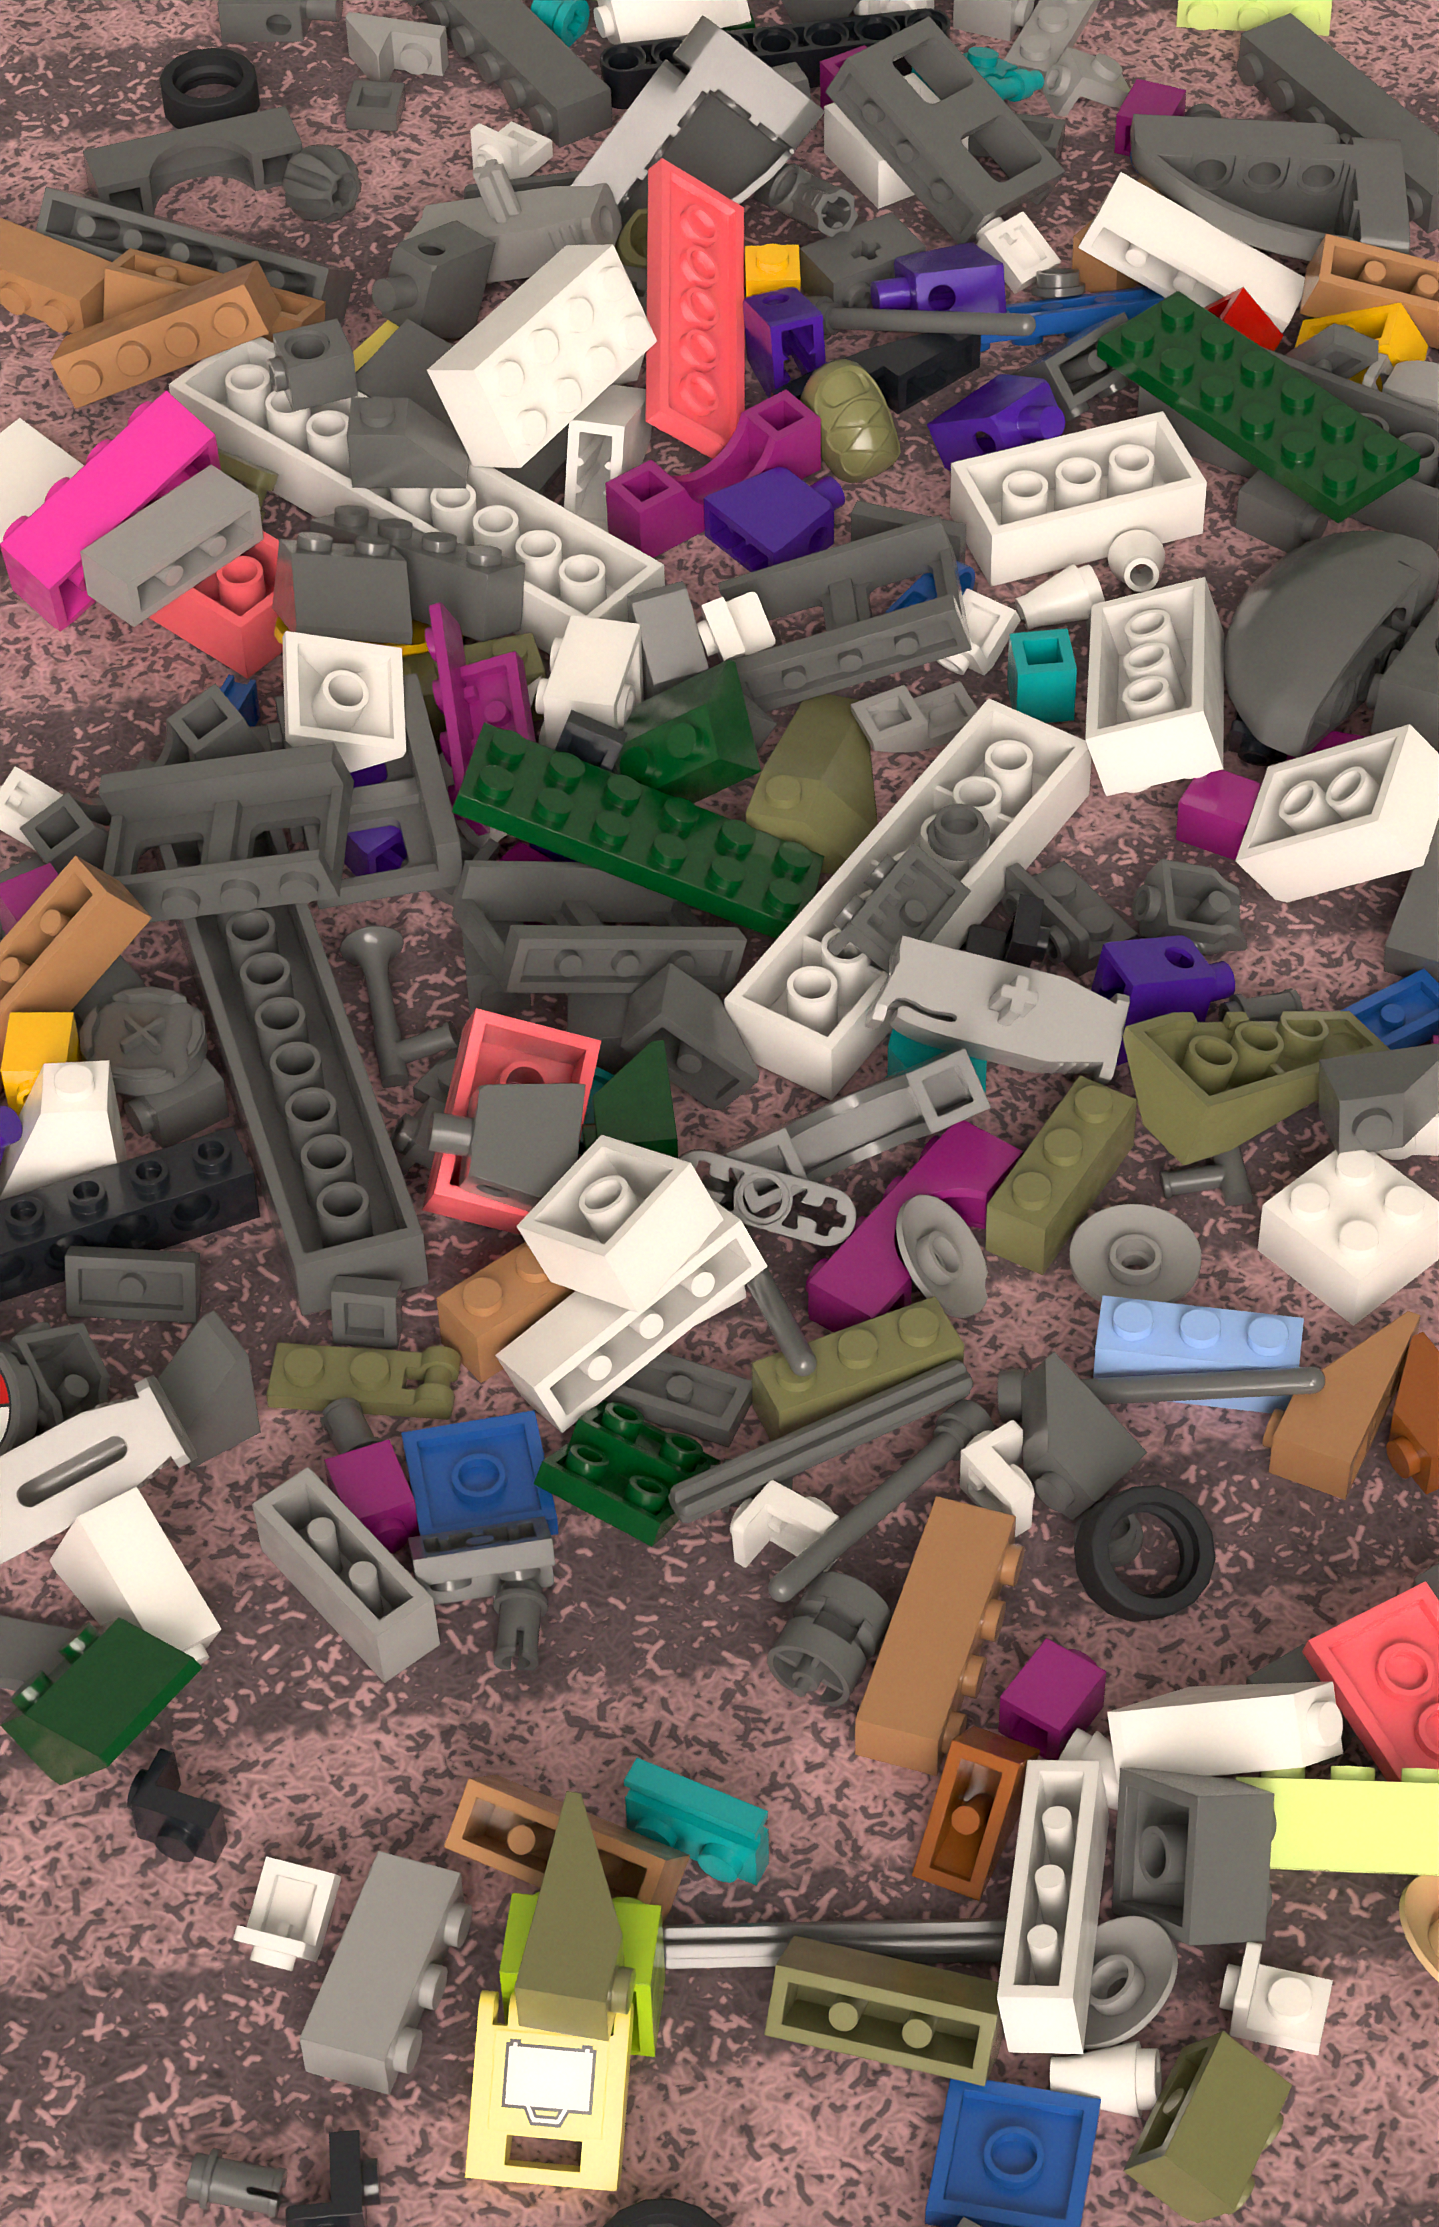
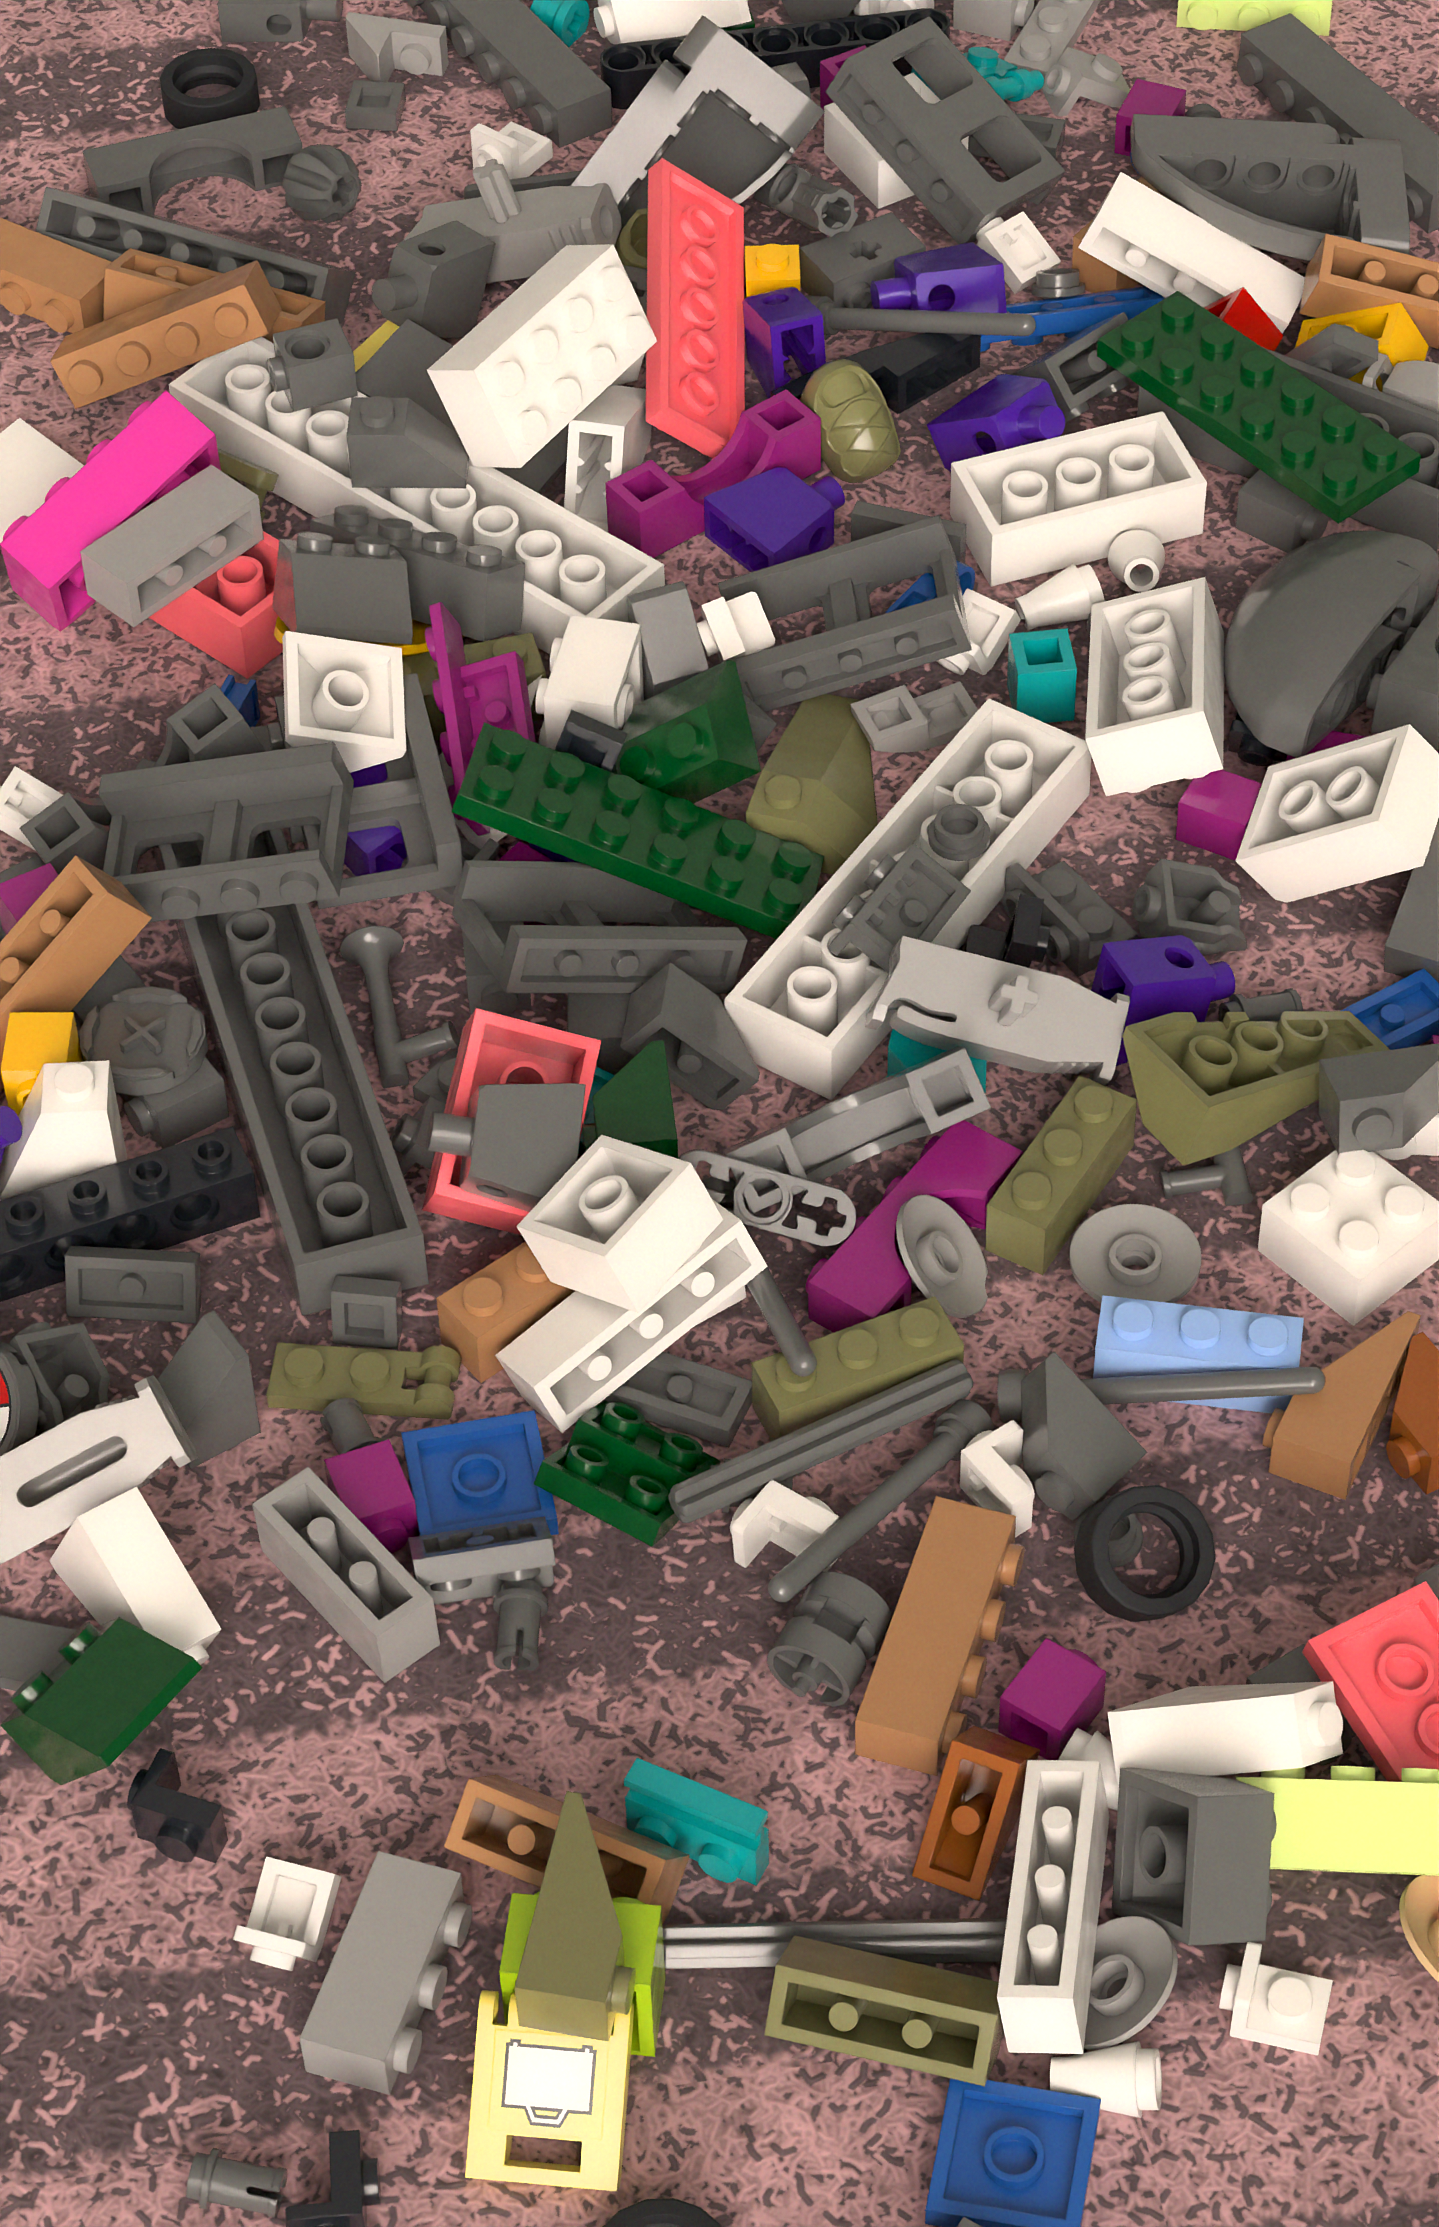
olive brick [1123,2031,1292,2223] -> none

